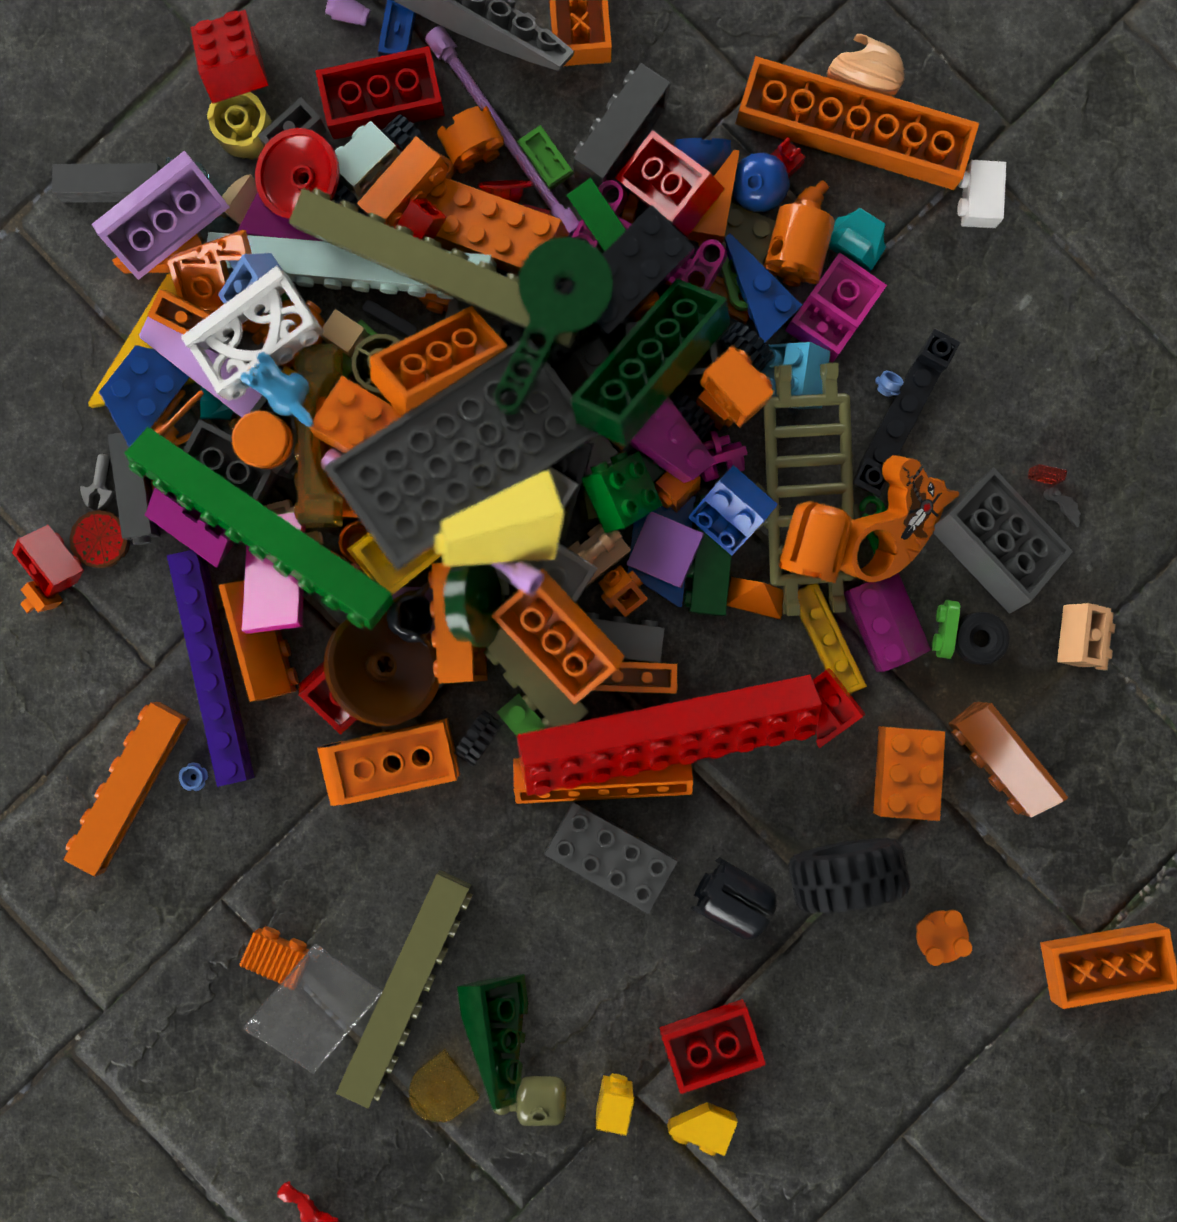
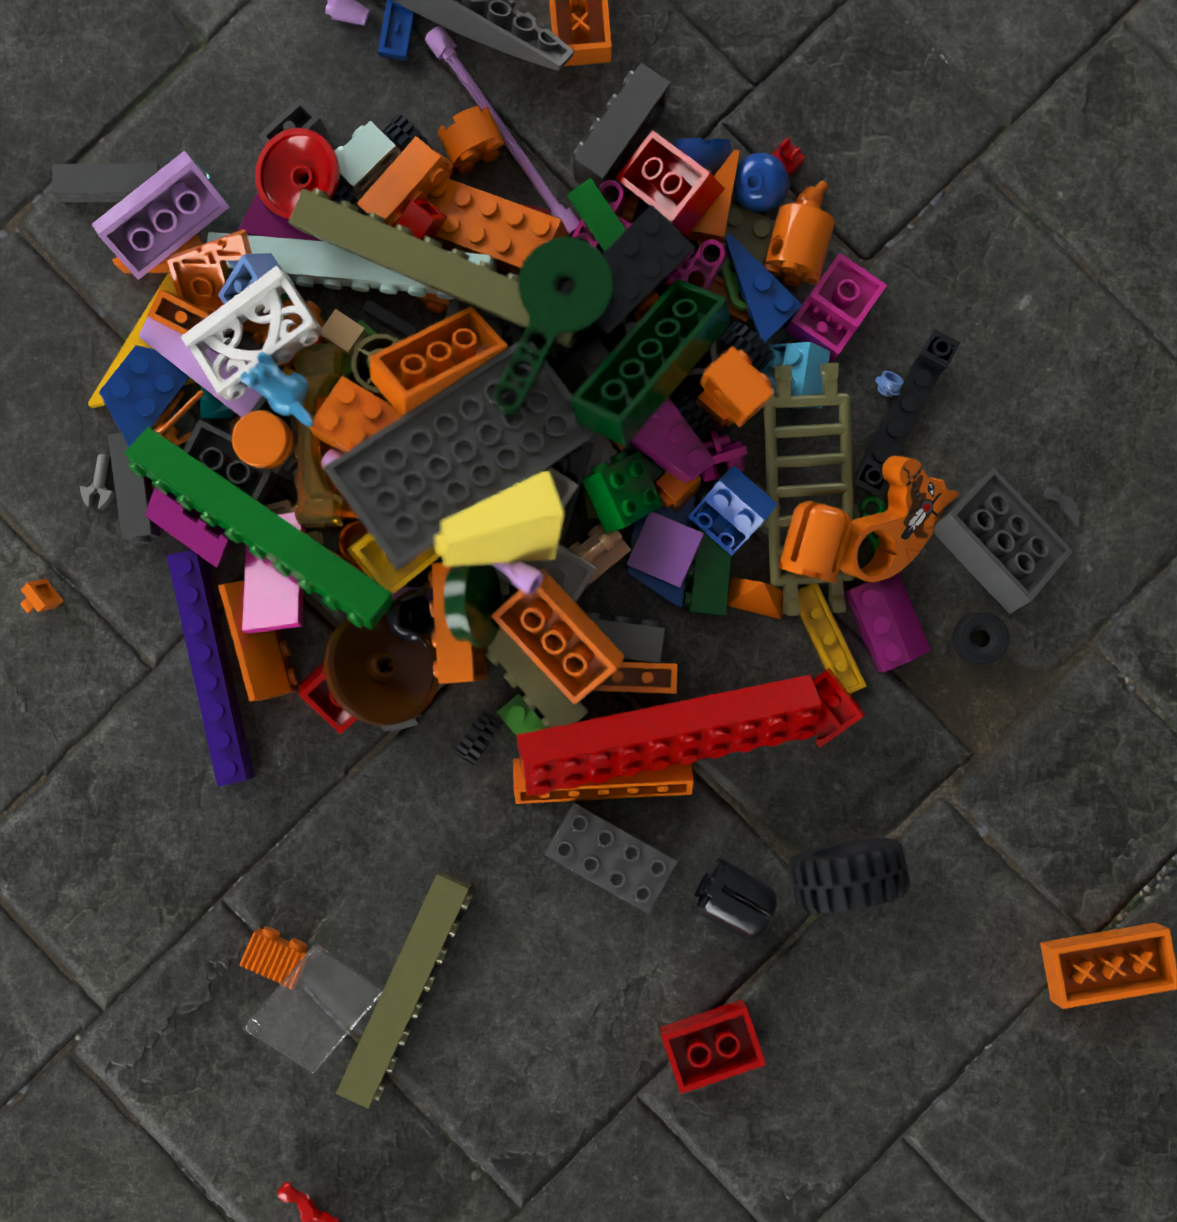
brick [12,525,84,599] -> none
orange brick [63,702,190,877] -> none
tile [69,510,131,569] -> none
medium blue plate [179,762,208,791] -> none
red brick [190,10,269,104] -> none
light yellow brick [207,92,272,159] -> none
tan brick [220,174,257,227] -> none
red brick [315,46,445,140] -> none
orange hinge [317,718,461,806] -> none
clear yellow tile [409,1049,480,1122] -> none
dark green wedge [457,974,528,1110] -> none
red piece [478,180,533,204] -> none
olive piece [494,1076,566,1126] -> none
bright green plate [517,125,573,190] -> none
yellow brick [596,1074,634,1135] -> none
orange brick [598,565,648,617] -> none
yellow slope [667,1102,738,1156] -> none
orange brick [735,56,979,190] -> none
light nougat hair [827,34,905,97] -> none
teal slope [828,208,886,273] -> none
orange brick [873,726,945,821] -> none
orange piece [916,910,972,966] -> none
bright green plate [932,600,960,659] -> none
dark orange slope [948,702,1069,817] -> none
white brick [958,160,1006,228] -> none
clear red tile [1027,464,1067,485] -> none
light nougat brick [1057,603,1116,670] -> none

